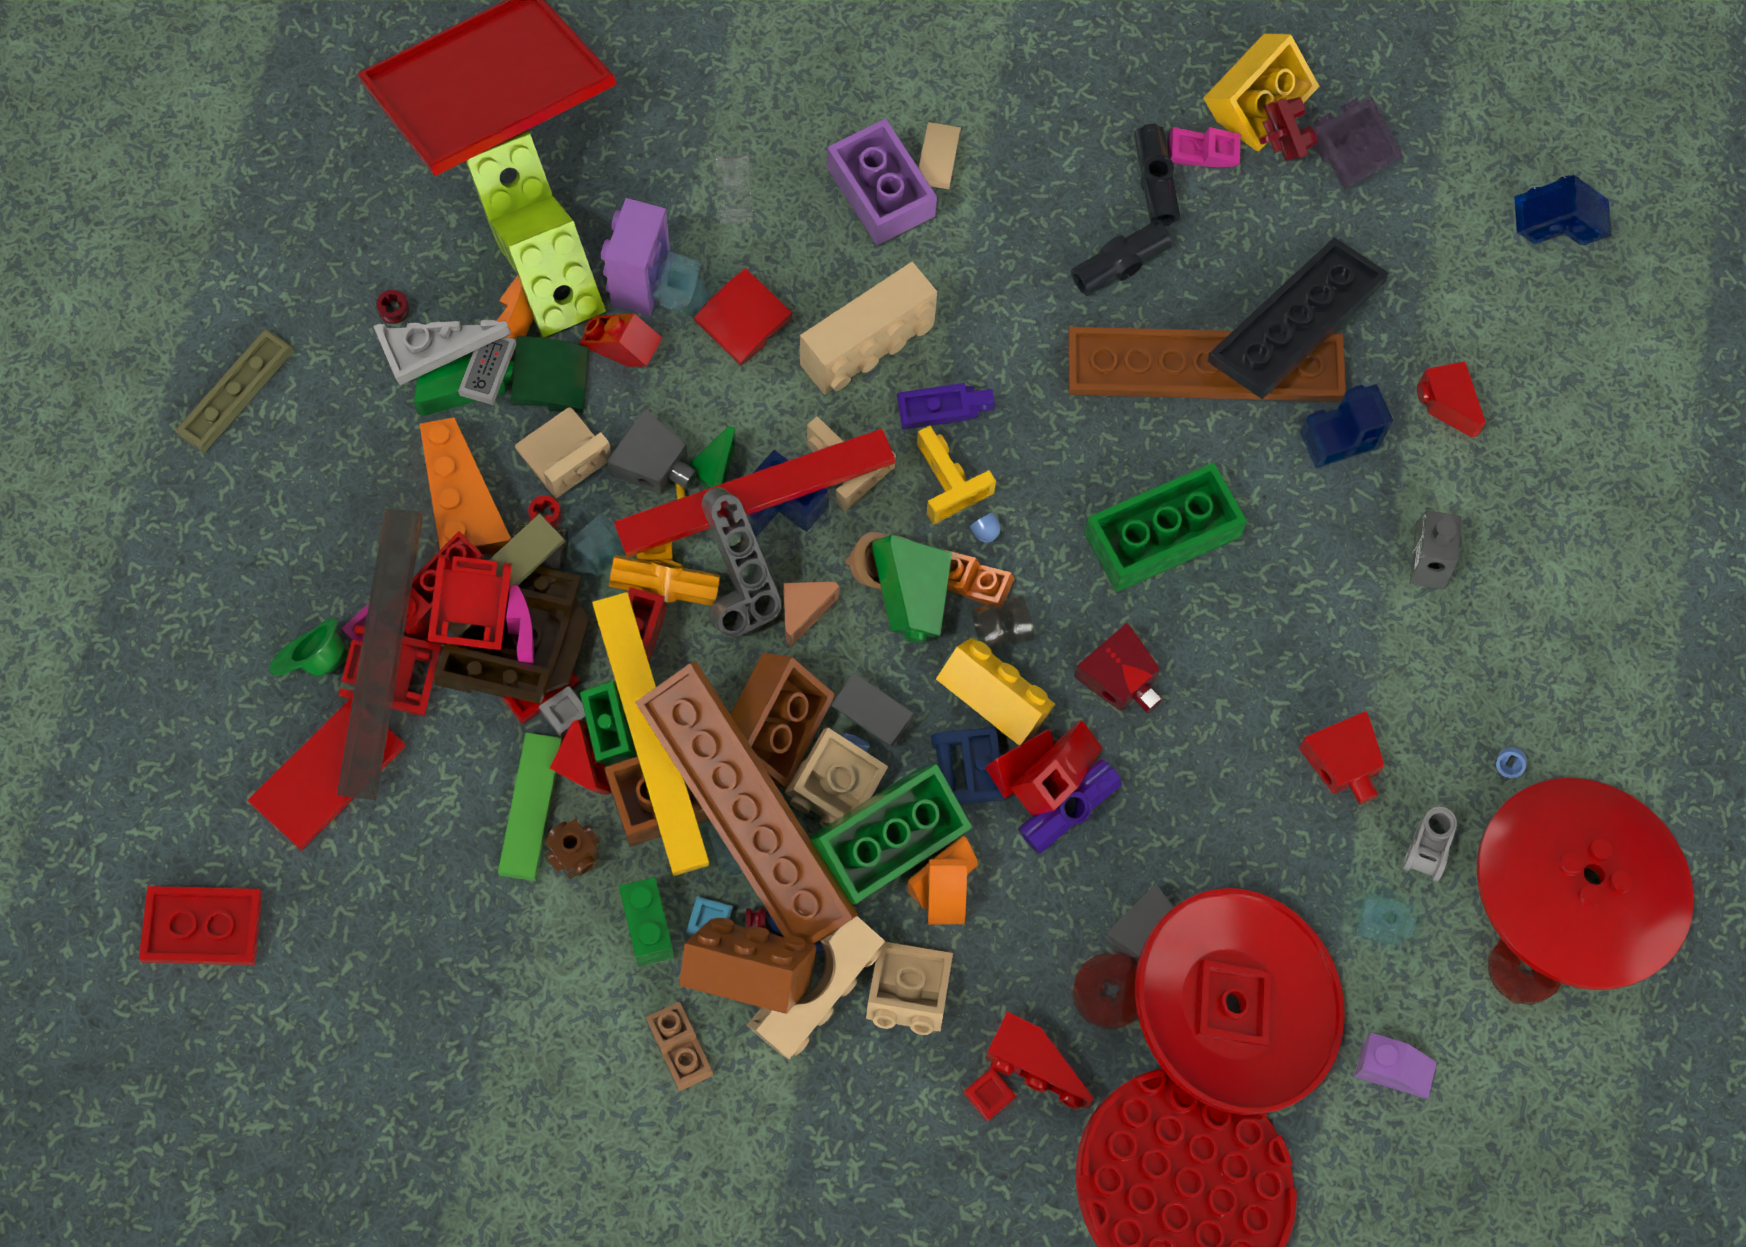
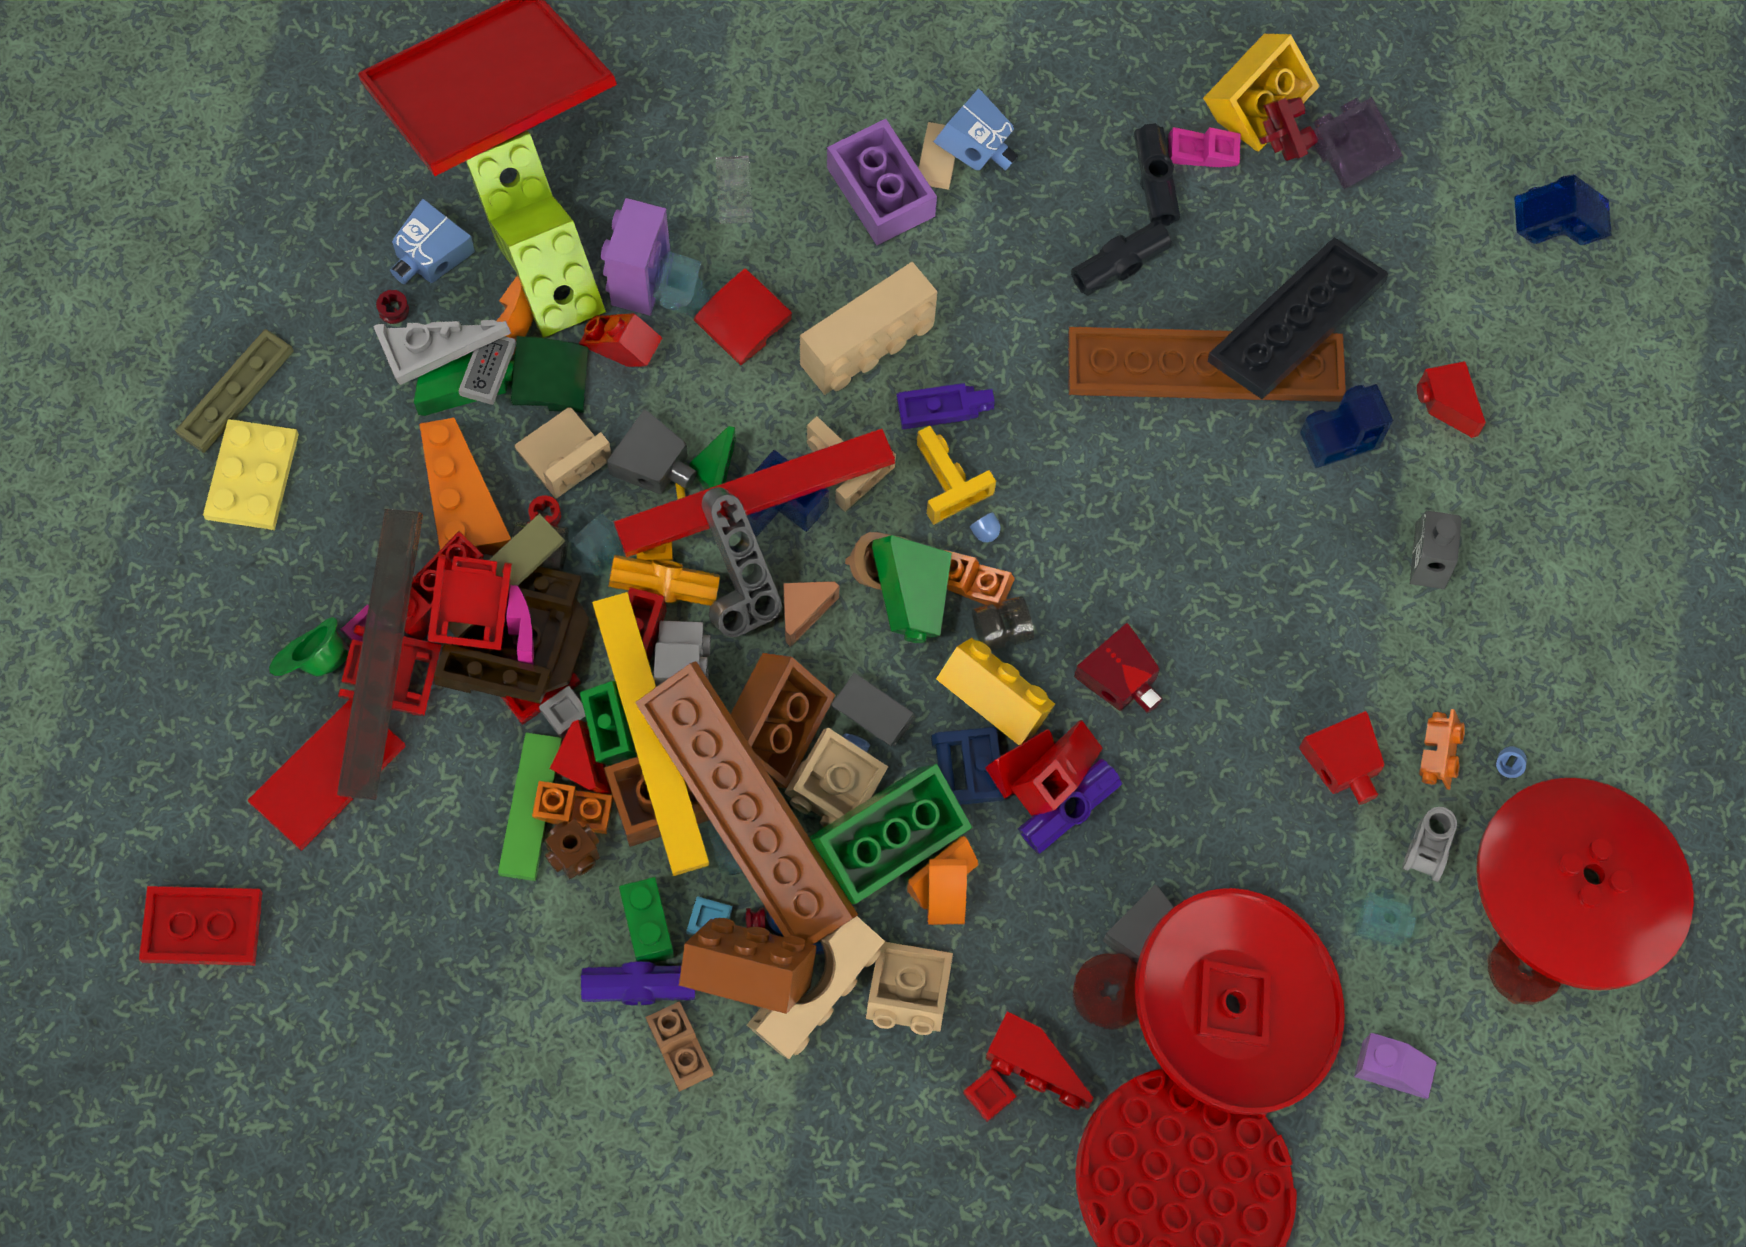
green brick [1084,462,1247,593] -> none
none -> light yellow plate [203,419,299,530]
none -> medium blue torso [390,199,475,284]
none -> orange slope [532,781,613,834]
none -> dark purple piece [581,962,696,1006]
none -> light grey brick [654,621,711,687]
none -> medium blue torso [933,88,1019,171]
none -> orange hinge [1419,709,1465,790]

